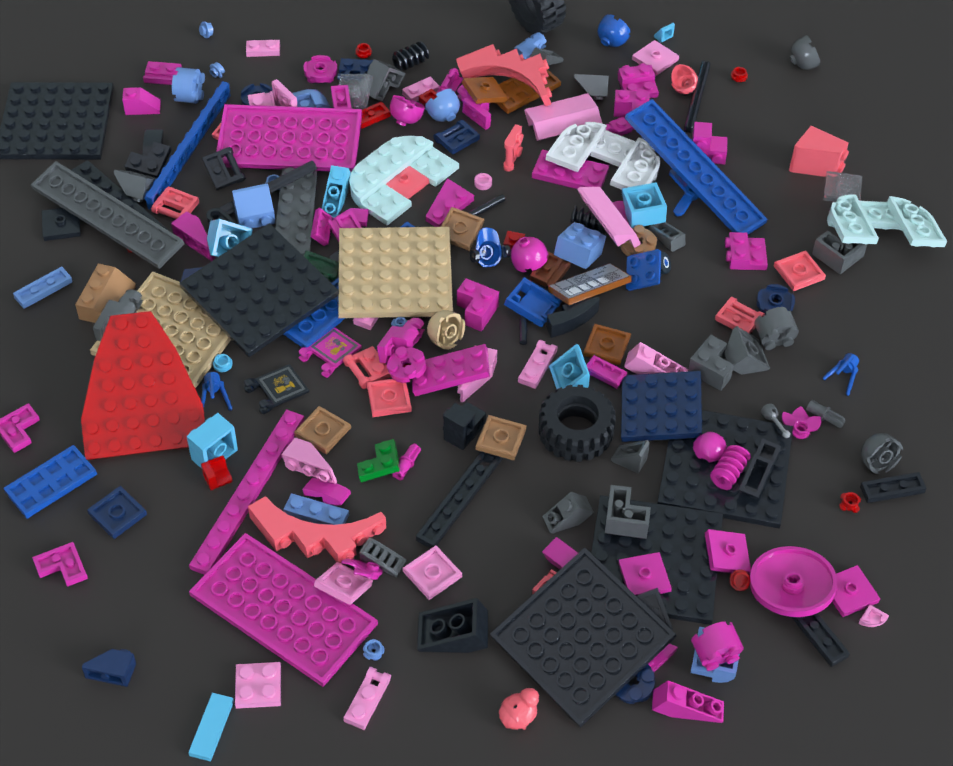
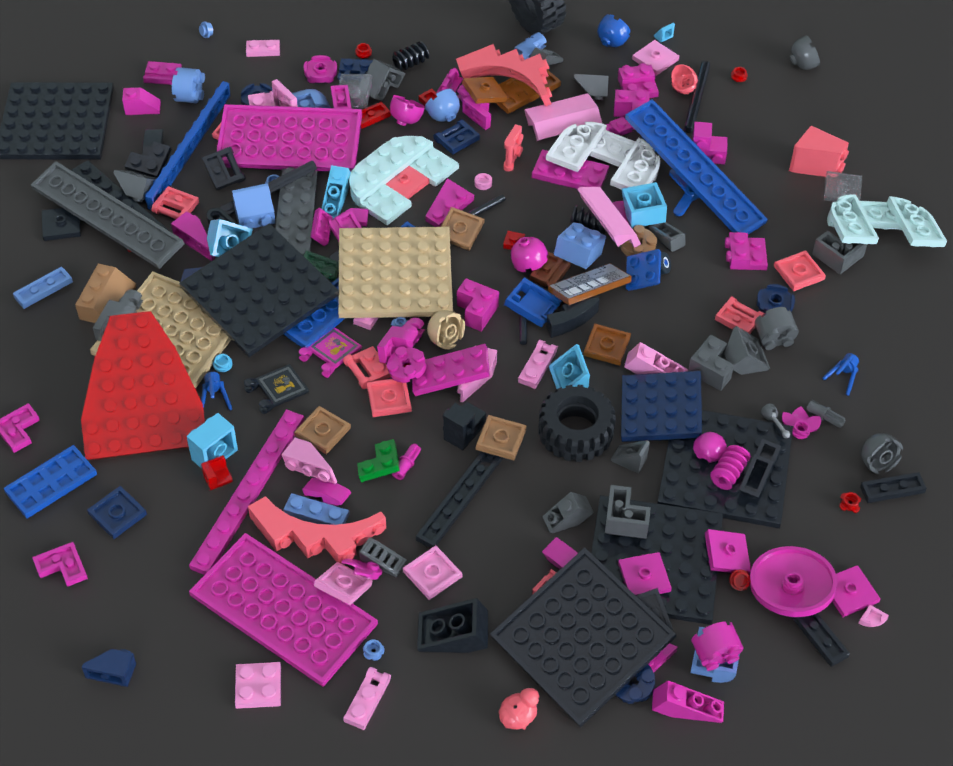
medium azure tile [188,693,234,762] -> none
medium blue plate [209,62,225,78] -> none
bright pink plate [402,76,440,101] -> none
blue cap [470,227,511,268] -> none
dark pink plate [586,355,627,389] -> none

